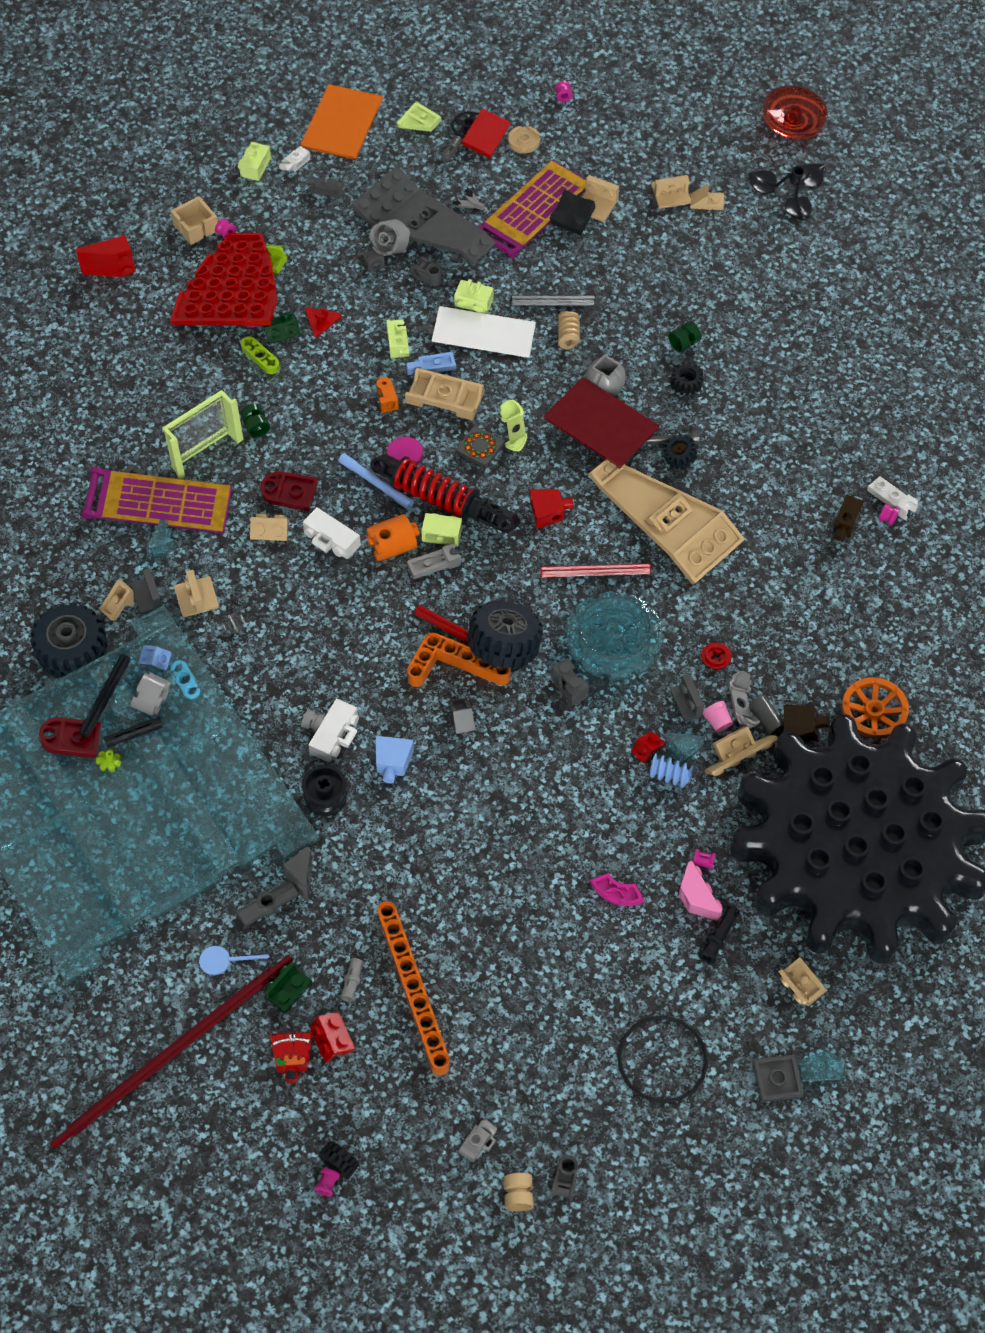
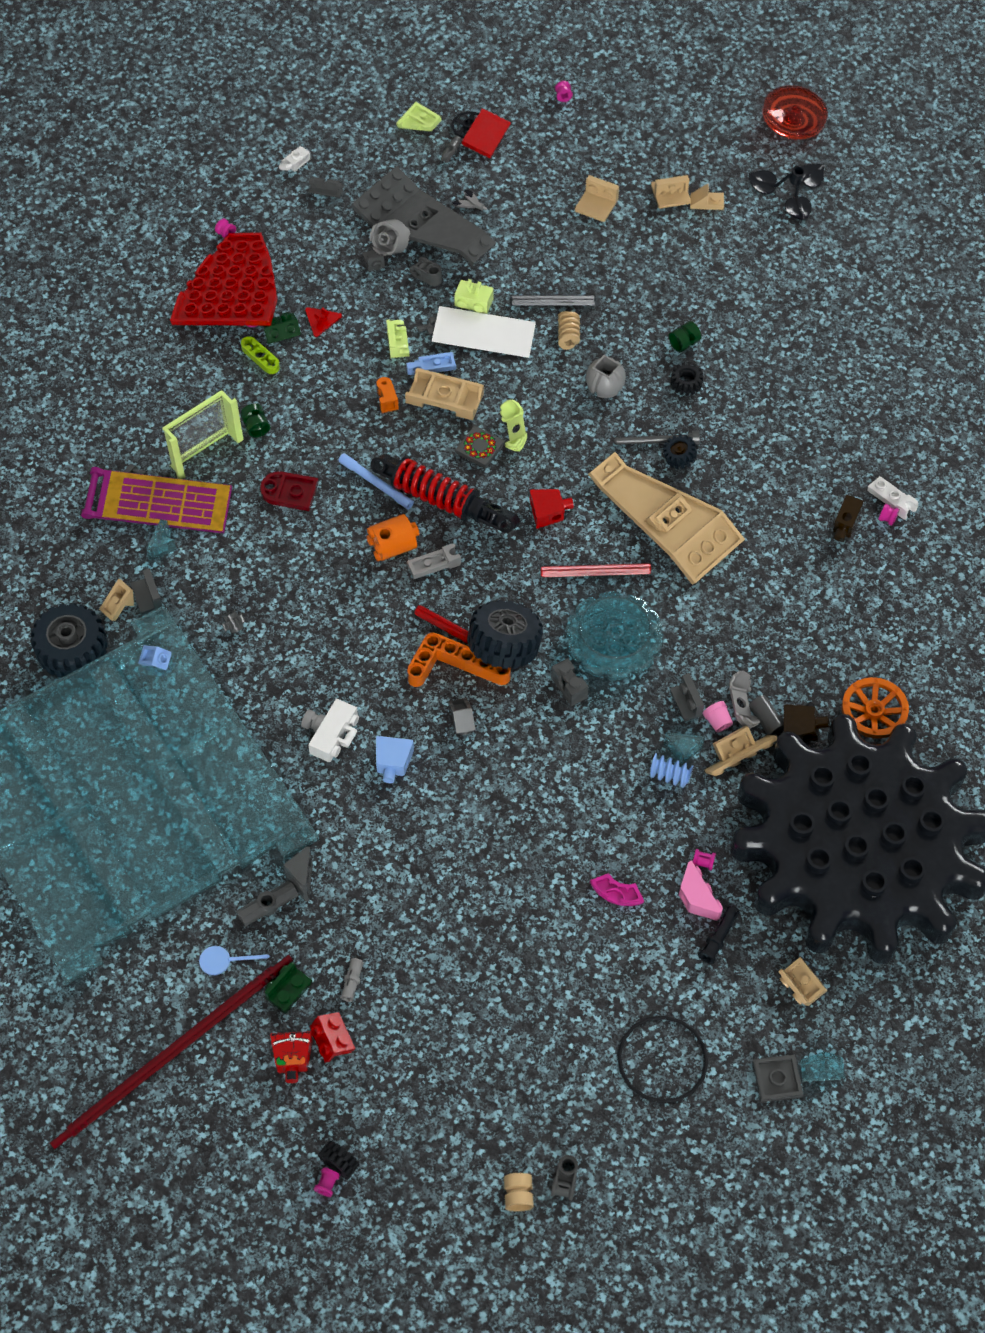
dark red tile [39,717,101,759] -> none
red slope [75,235,136,277] -> none
black axle [79,654,130,738] -> none
lime plant [96,749,121,772] -> none
black pin [103,716,164,749] -> none
light grey brick [130,671,172,717] -> none
medium azure piece [170,660,201,700] -> none
tan piece [171,196,218,245] -> none
tan bracket [174,570,219,617] -> none
yellowish green brick [238,142,271,181] -> none
tan bracket [250,514,290,541] -> none
lime bracket [267,245,288,274] -> none
orange piece [300,84,383,160] -> none
black wheel [302,765,348,816] -> none
white piece [303,508,361,559] -> none
orange beam [378,901,450,1076] -> none
dark pink tile [387,437,423,464] -> none
yellowish green brick [421,513,462,547] -> none
light grey piece [459,1119,497,1163] -> none
flag [478,160,586,260] -> none
tan tile [508,126,540,154] -> none
dark red piece [543,377,660,469] -> none
black brick [550,189,596,236] -> none
red bracket [631,731,666,763] -> none
red gear [701,642,732,671] -> none

